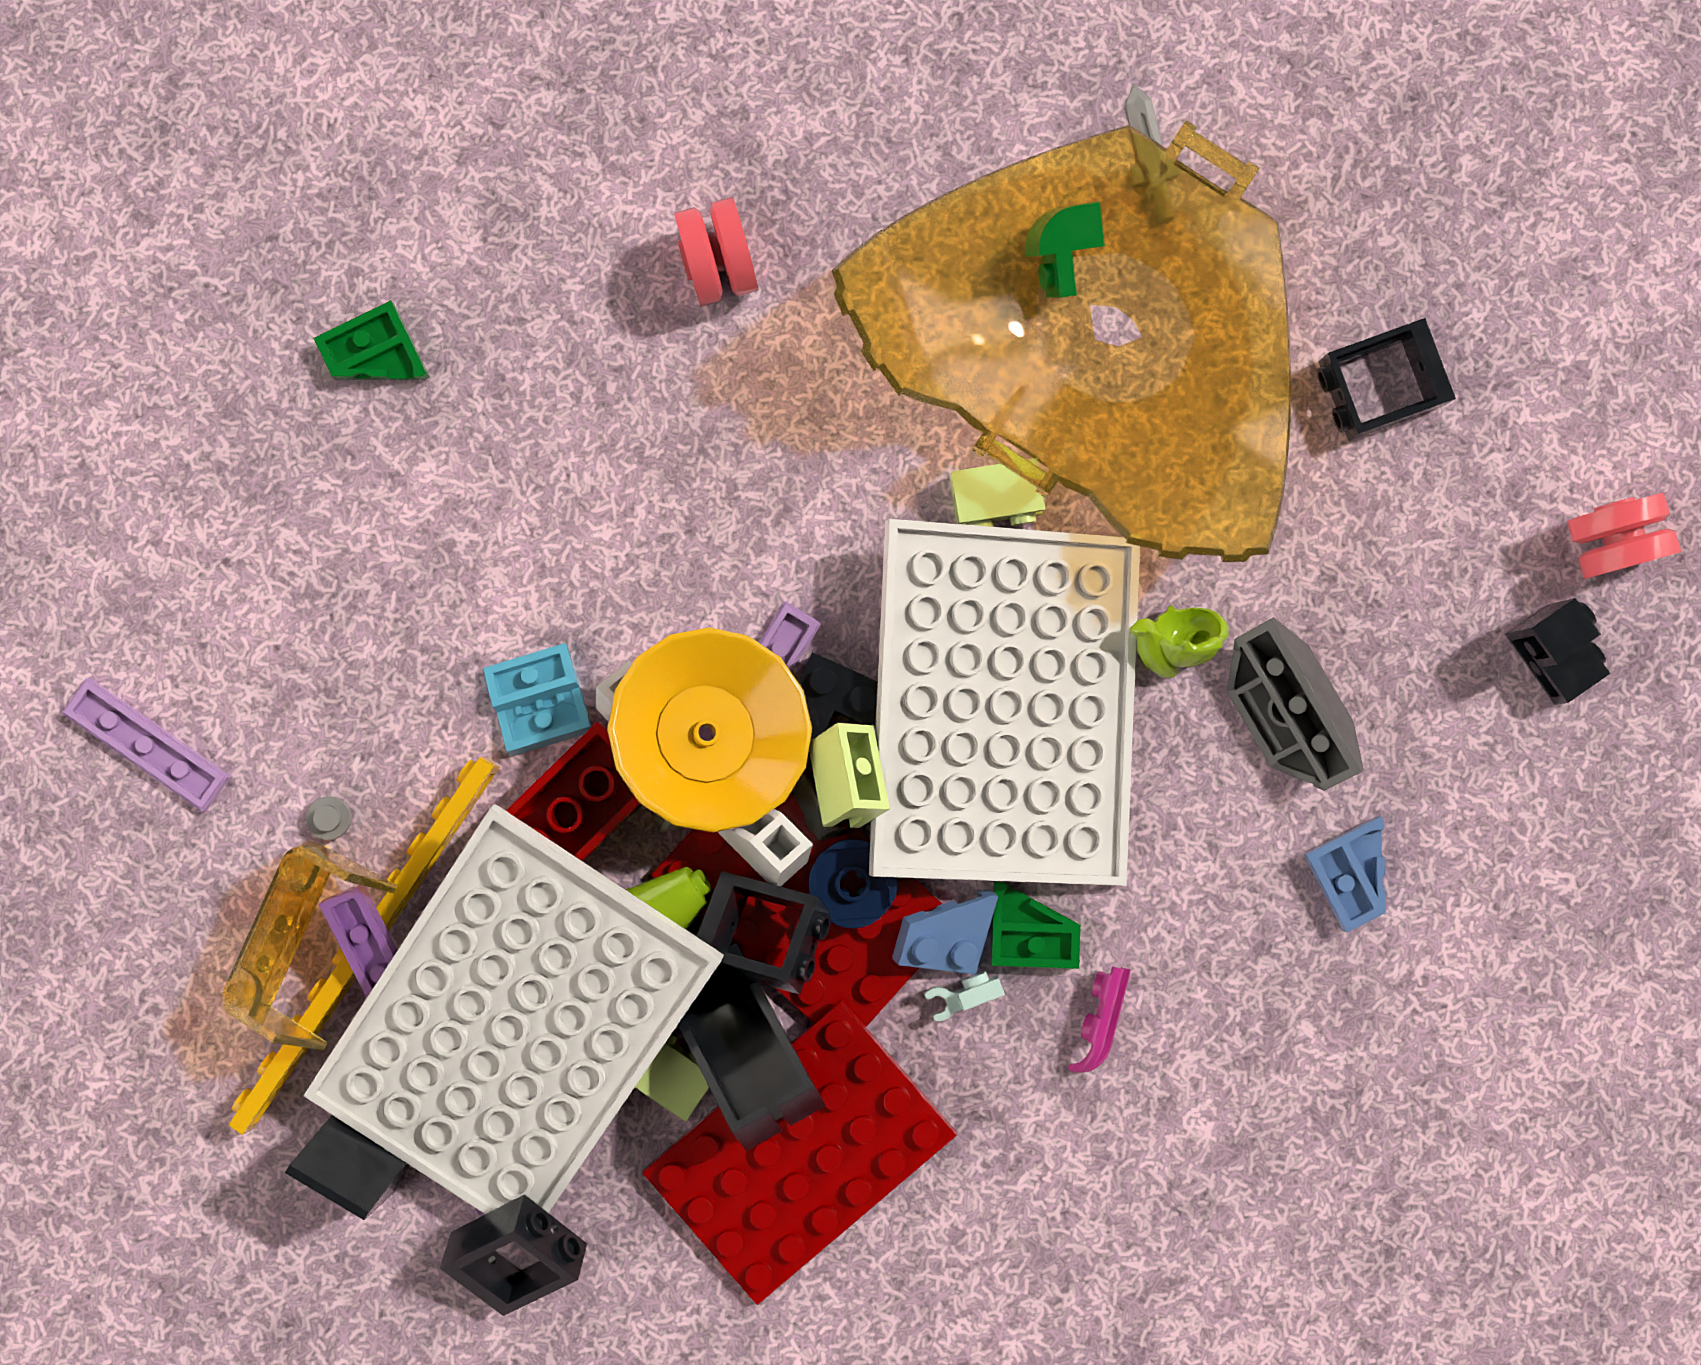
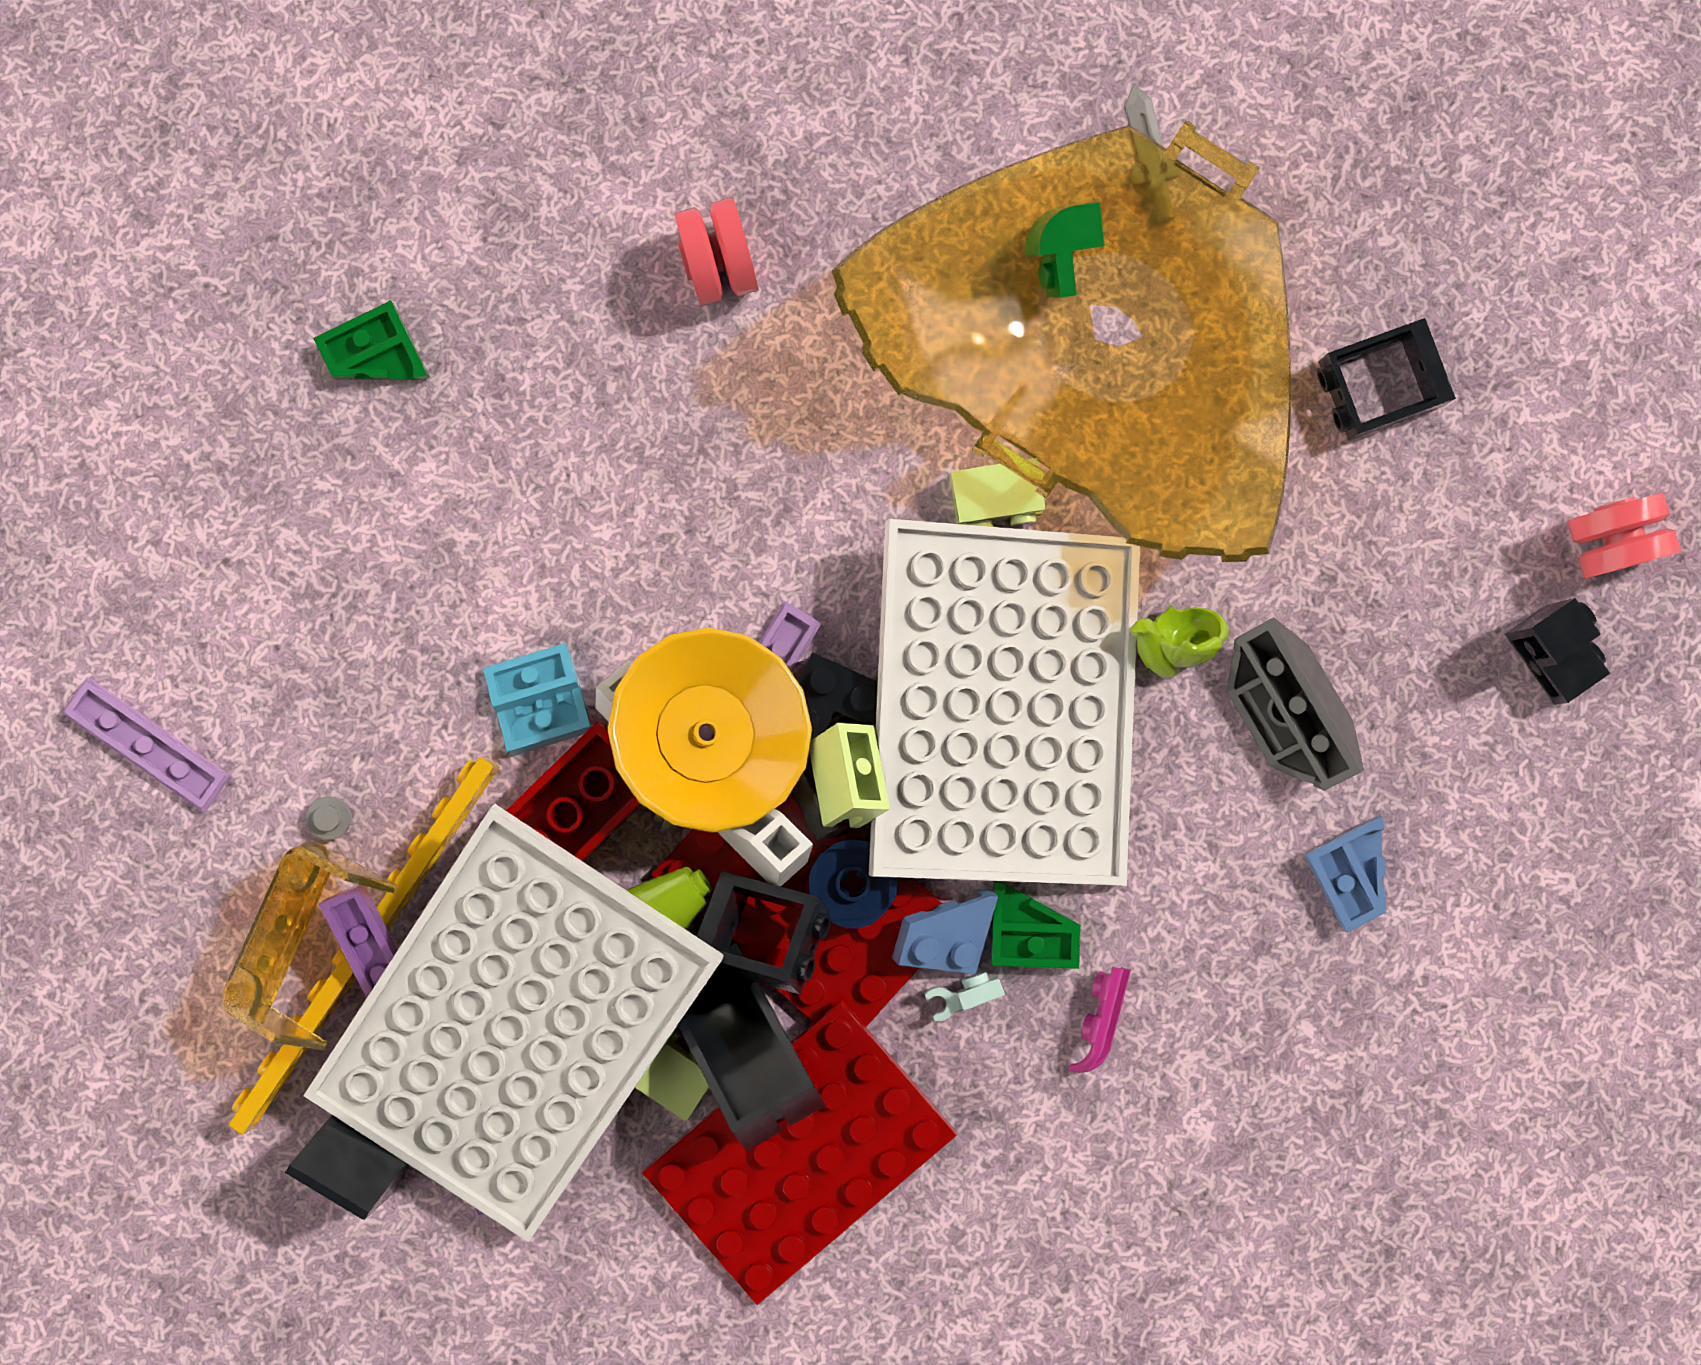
black window [439,1194,587,1316] -> none

